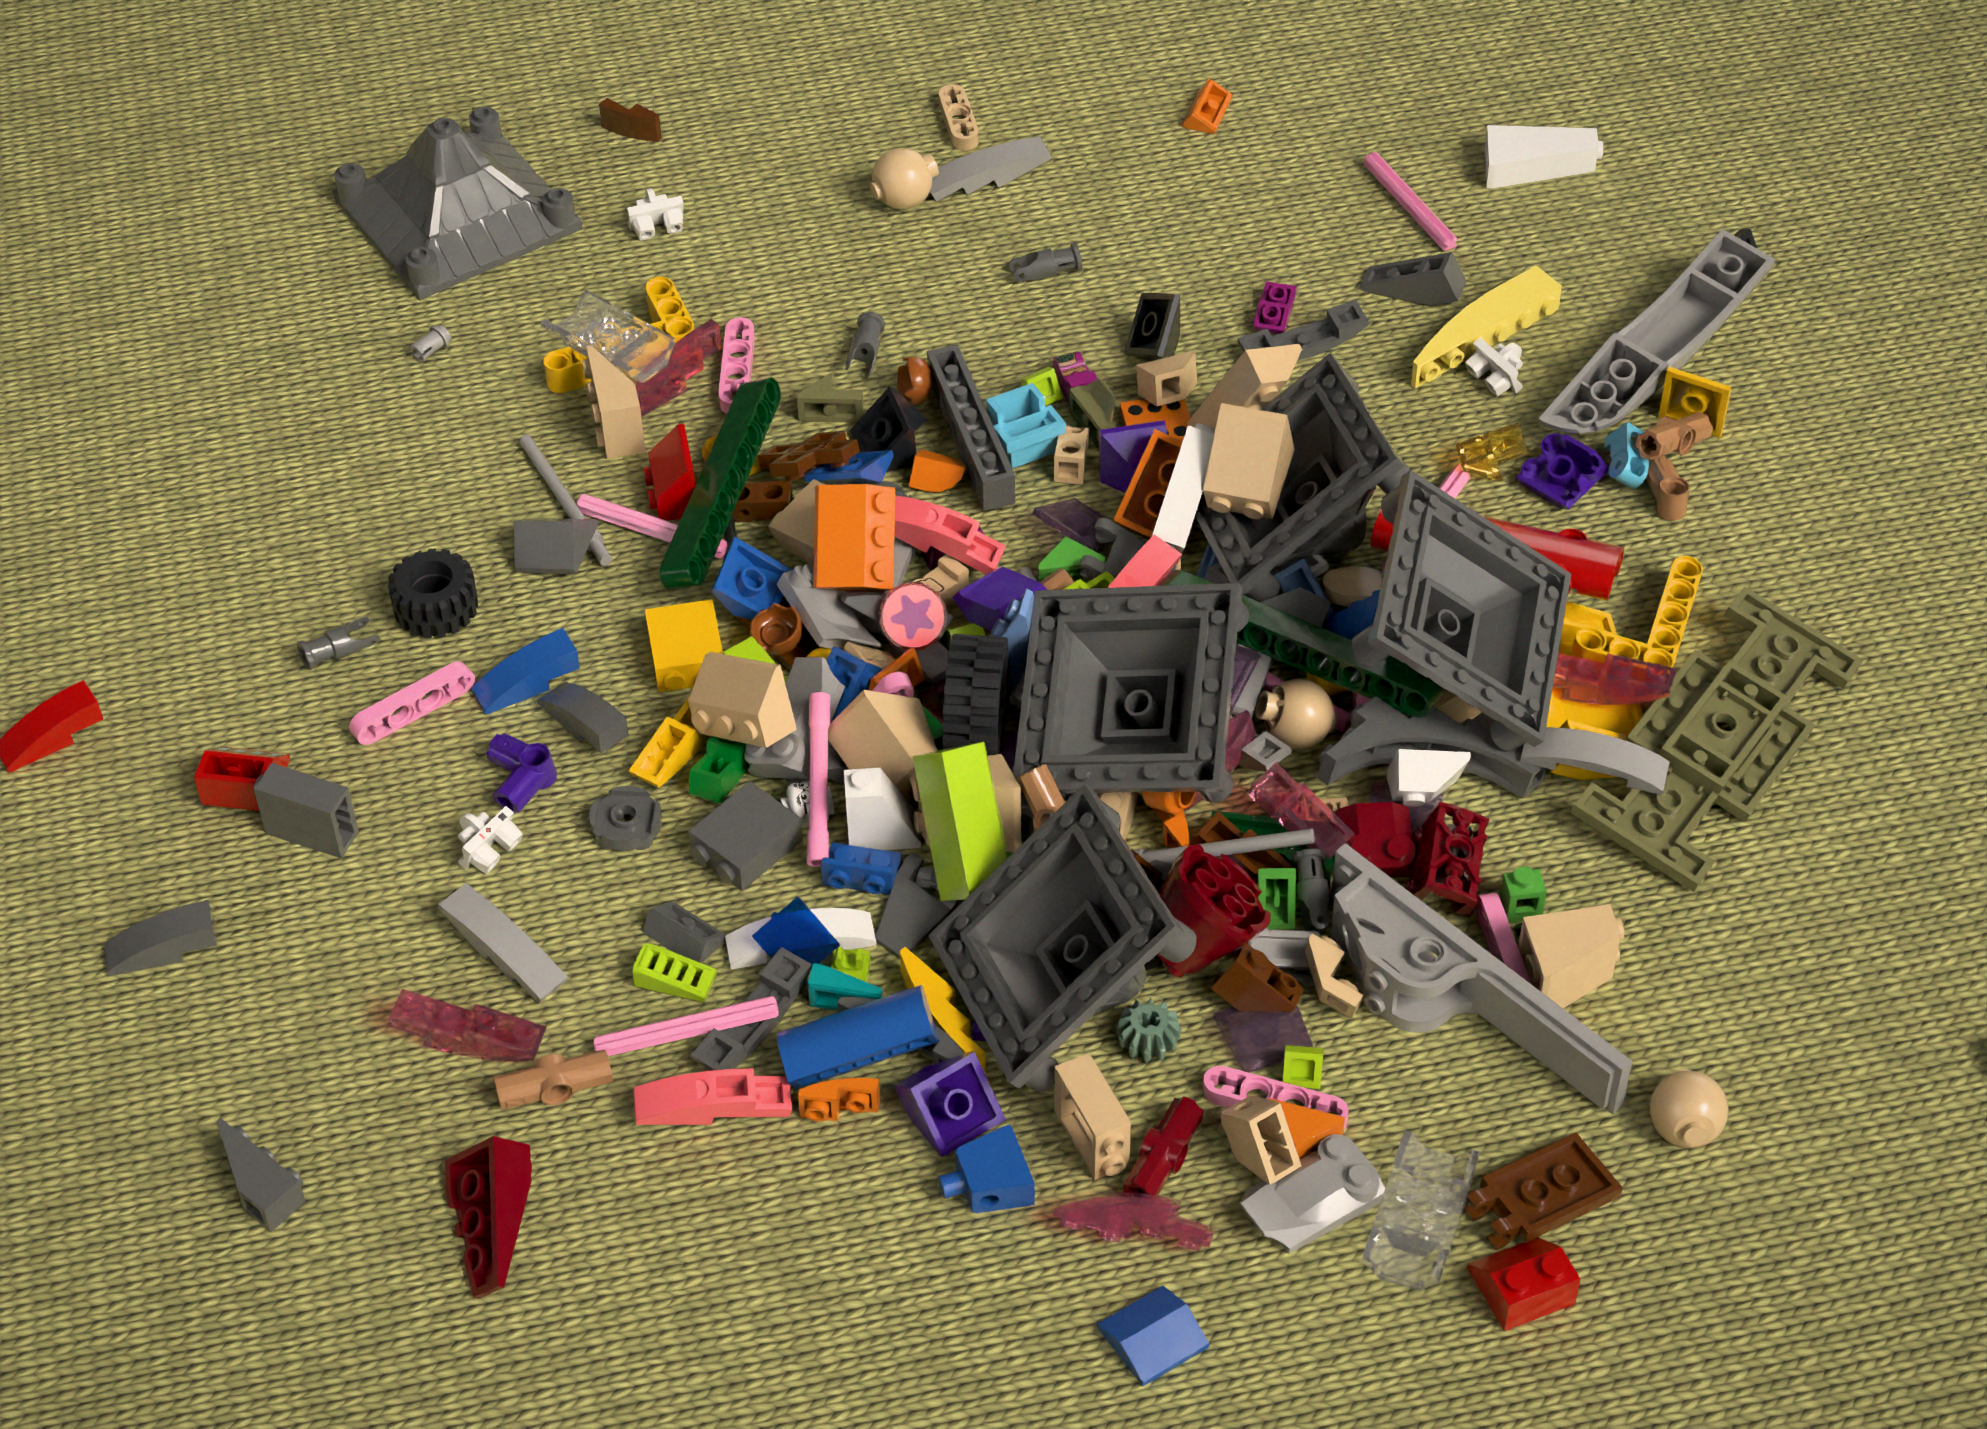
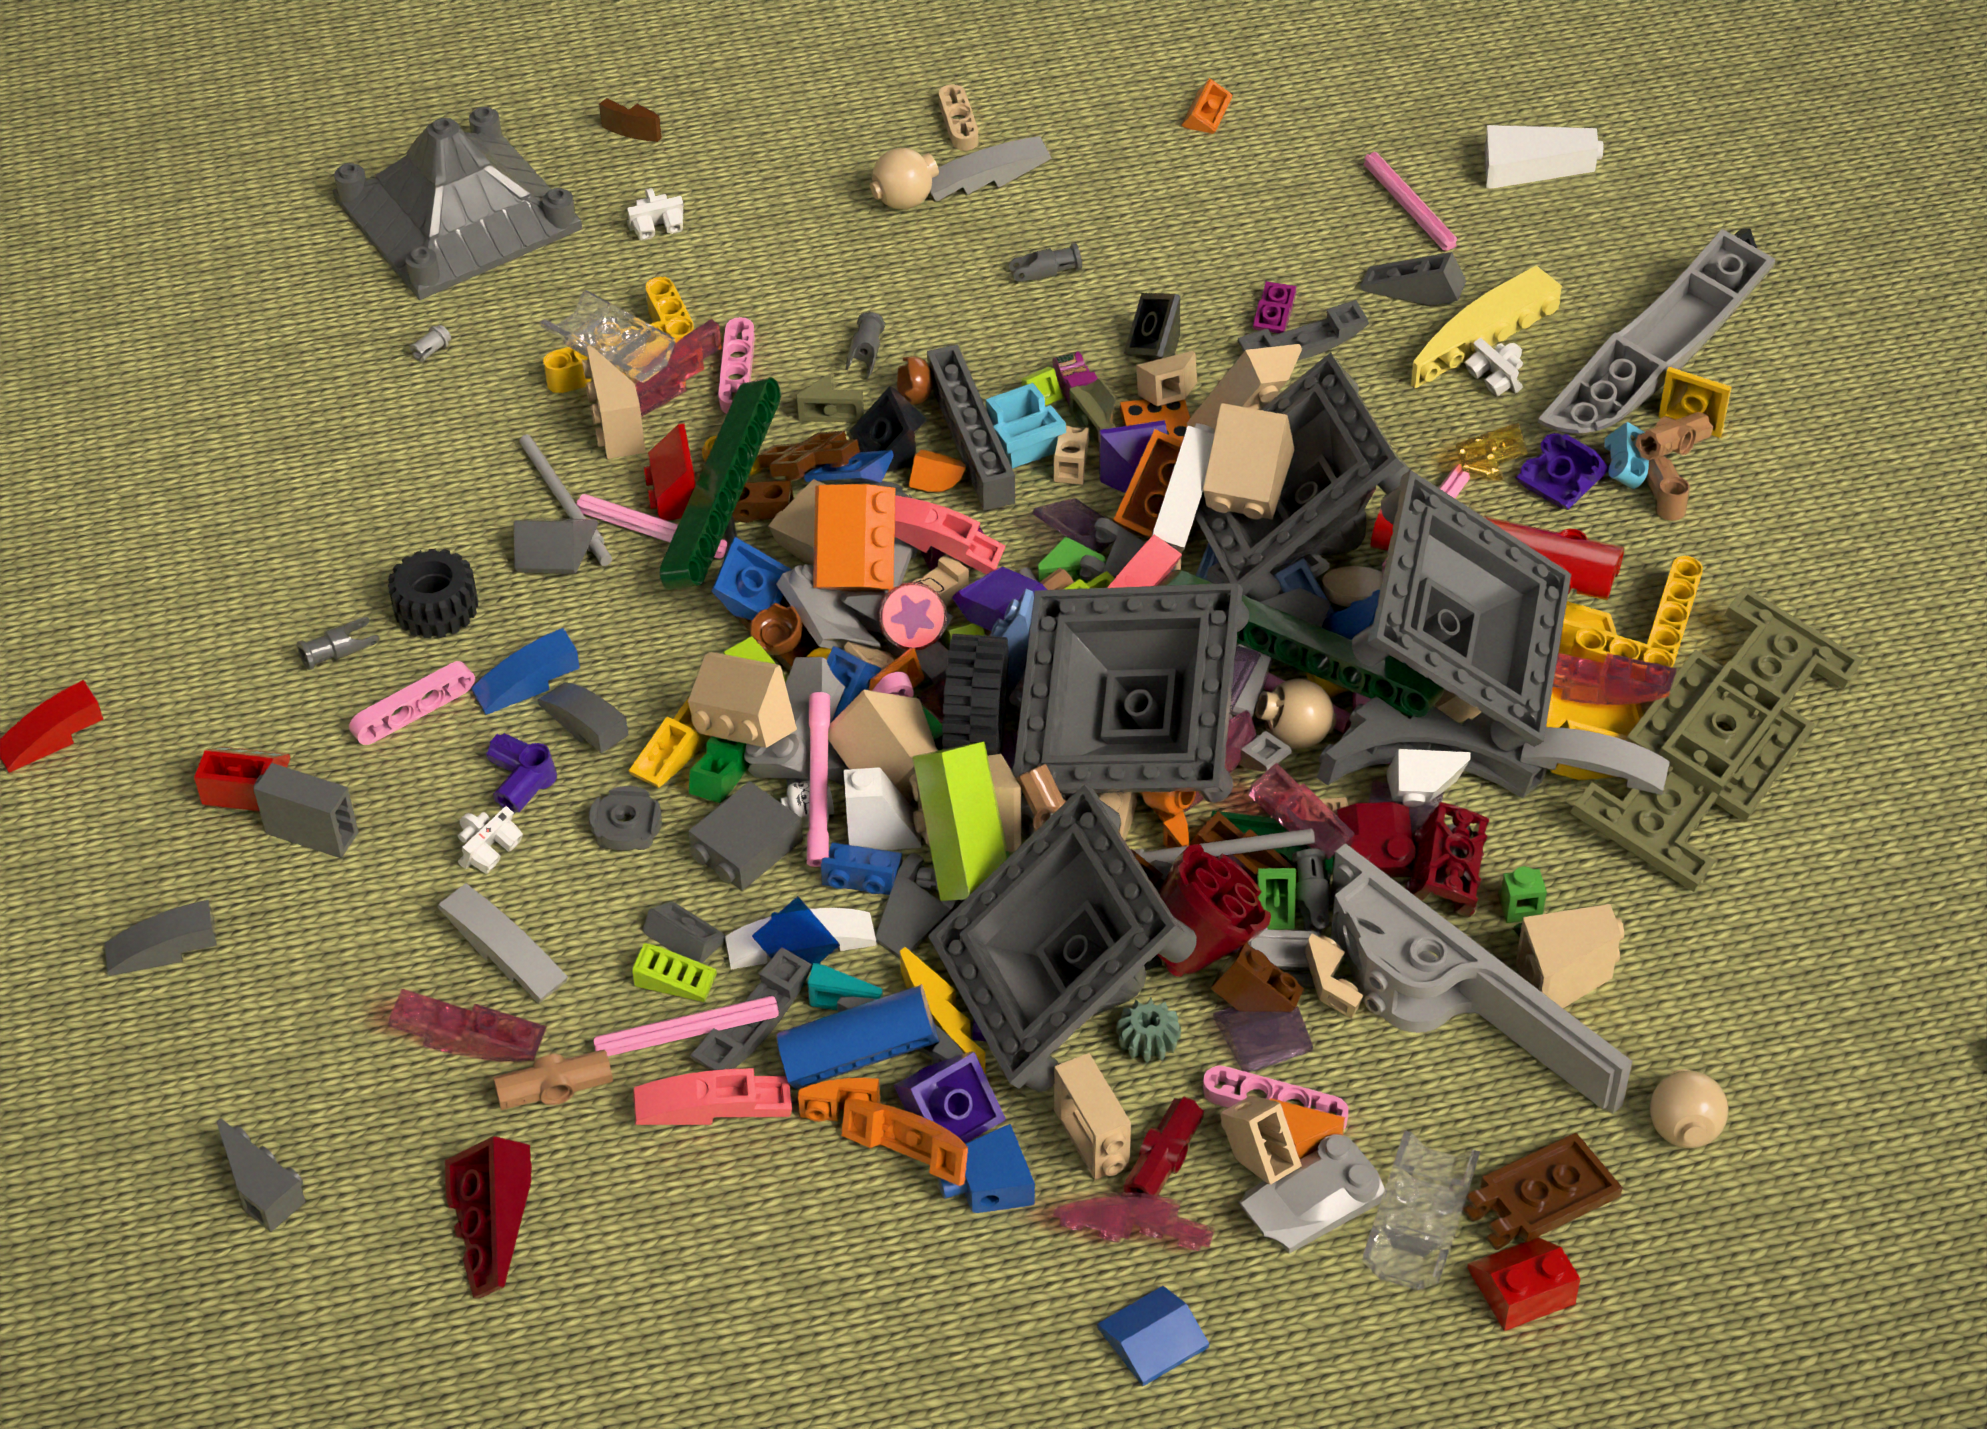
yellow brick [645,599,723,693] -> none
lime tile [831,947,871,983] -> none
lime tile [1282,1045,1324,1089] -> none
bright pink beam [1476,892,1532,985] -> none
none -> orange slope [841,1098,968,1186]

